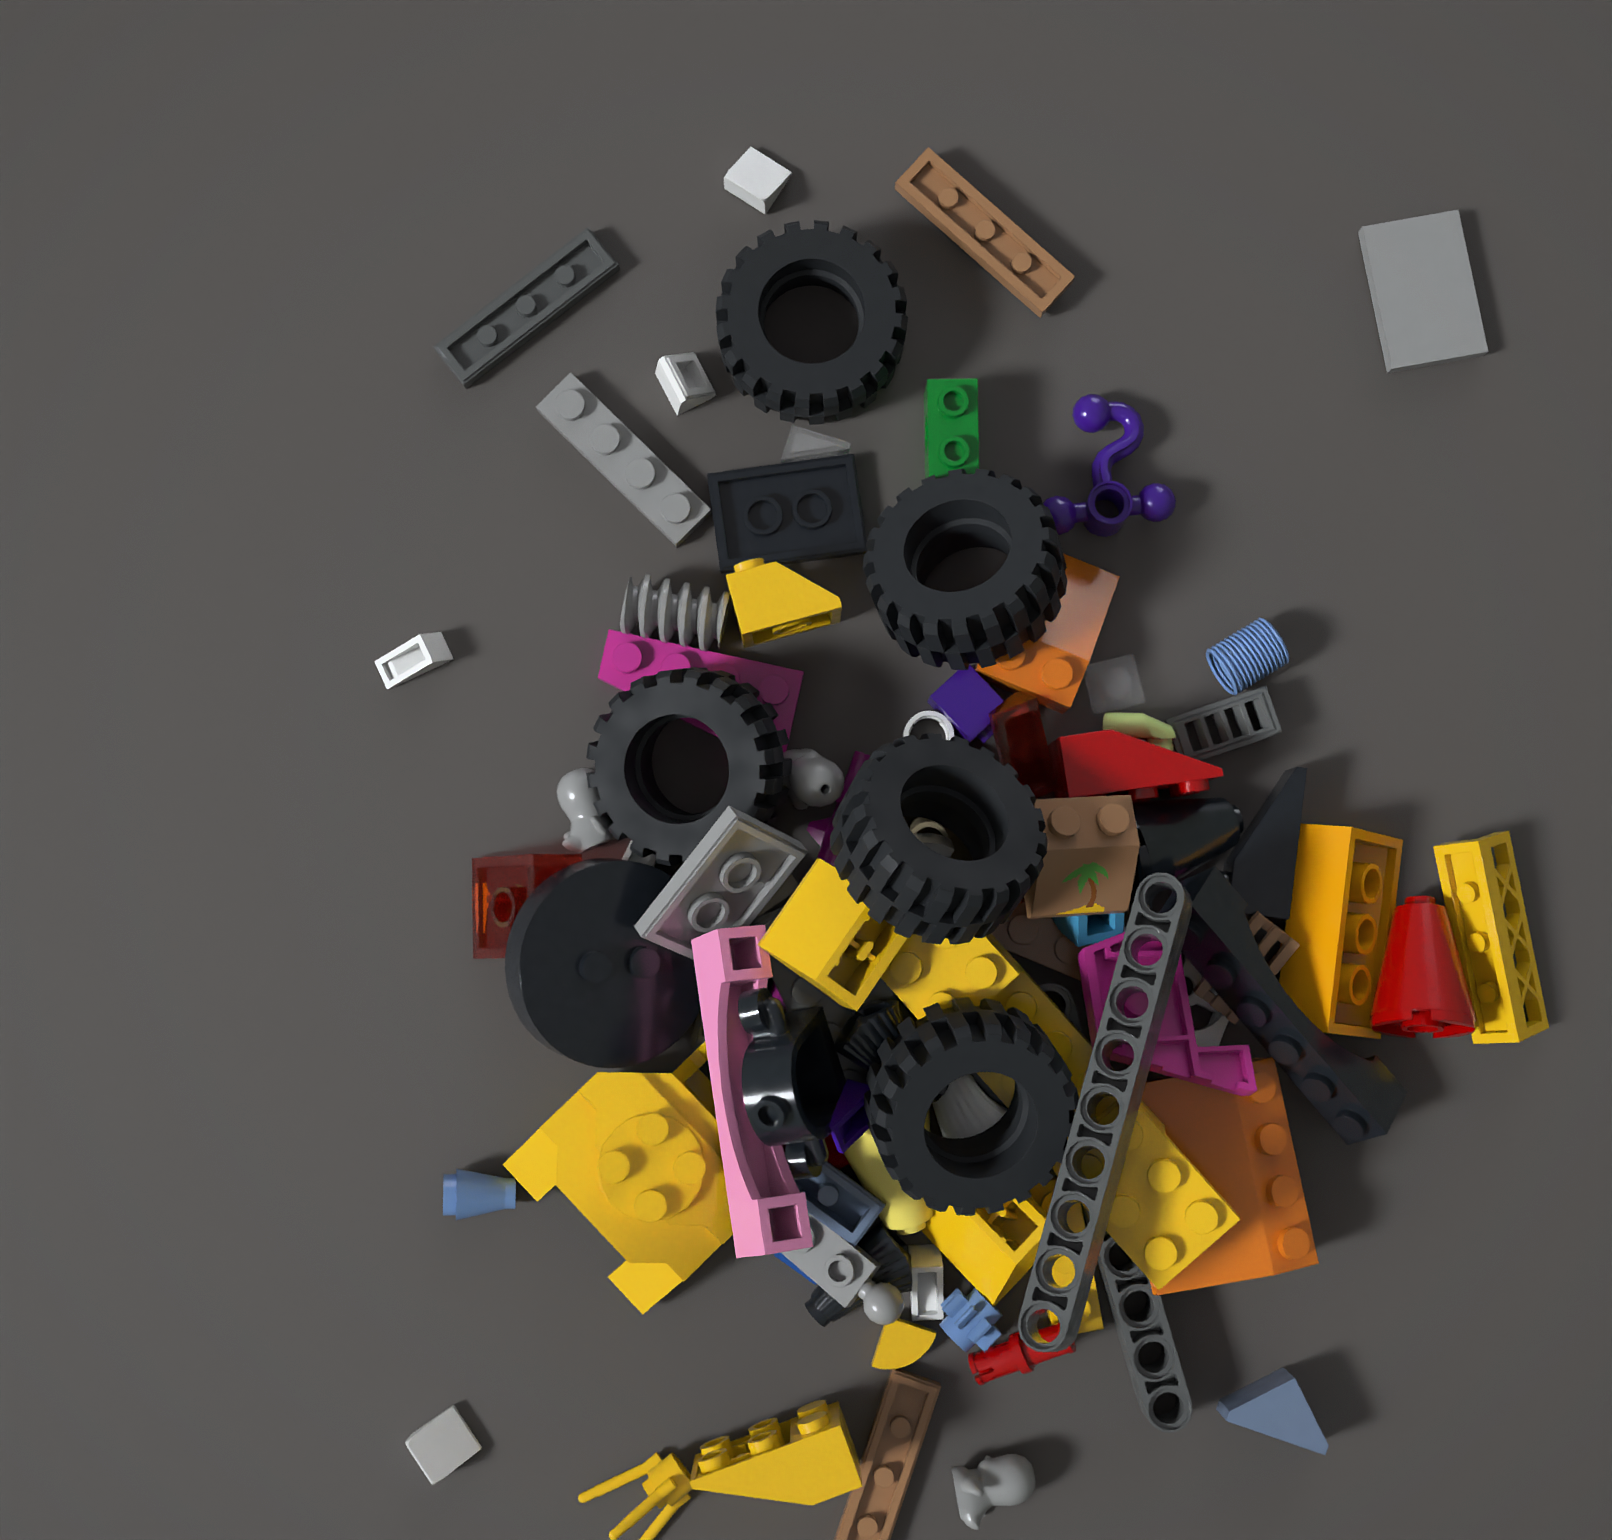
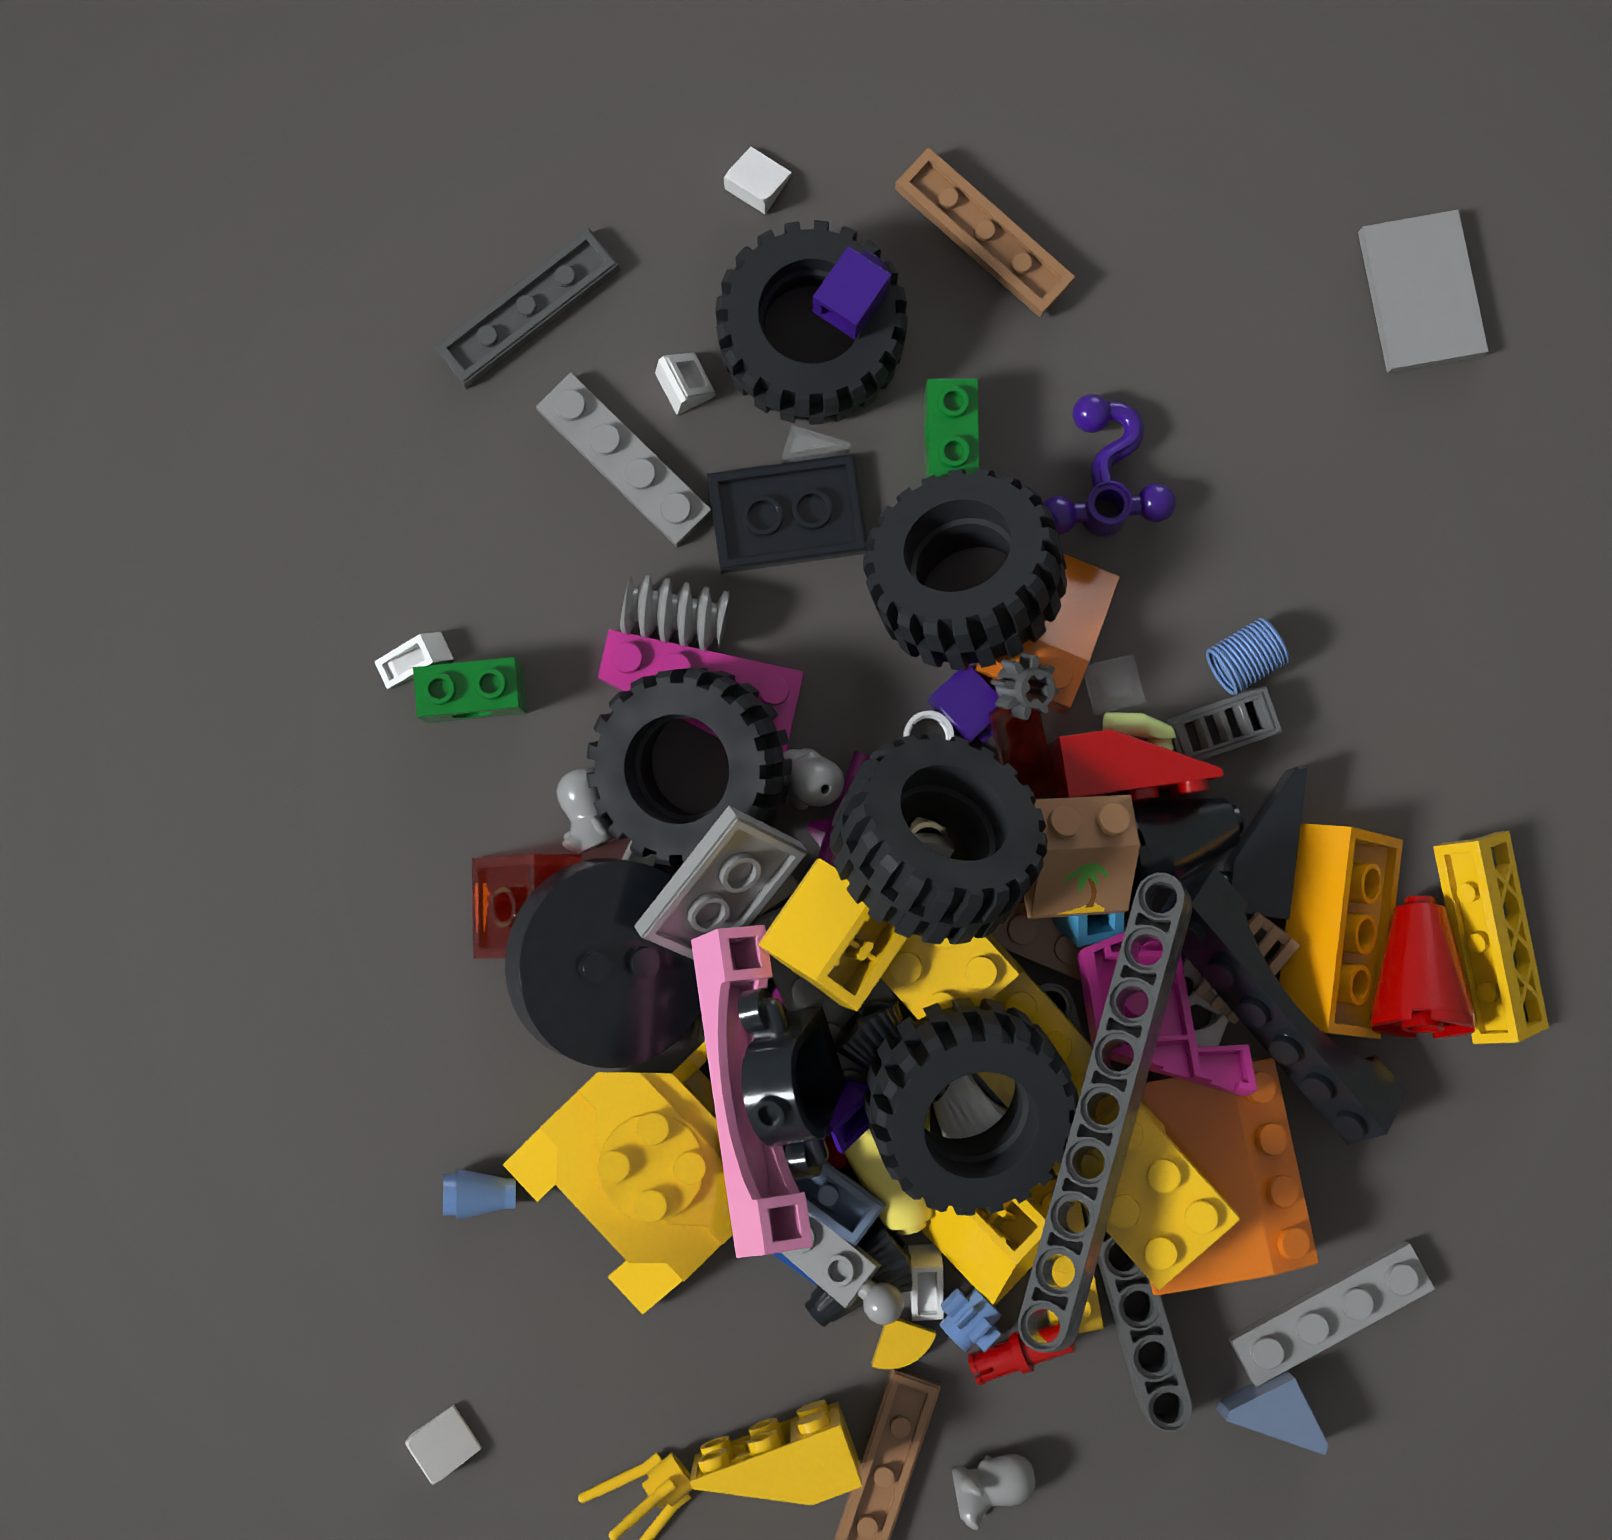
yellow slope [726,558,842,648] -> none
none -> green brick [413,657,527,723]
none -> dark purple brick [813,246,891,340]
none -> dark grey gear [991,653,1059,720]
none -> light grey plate [1228,1241,1435,1387]

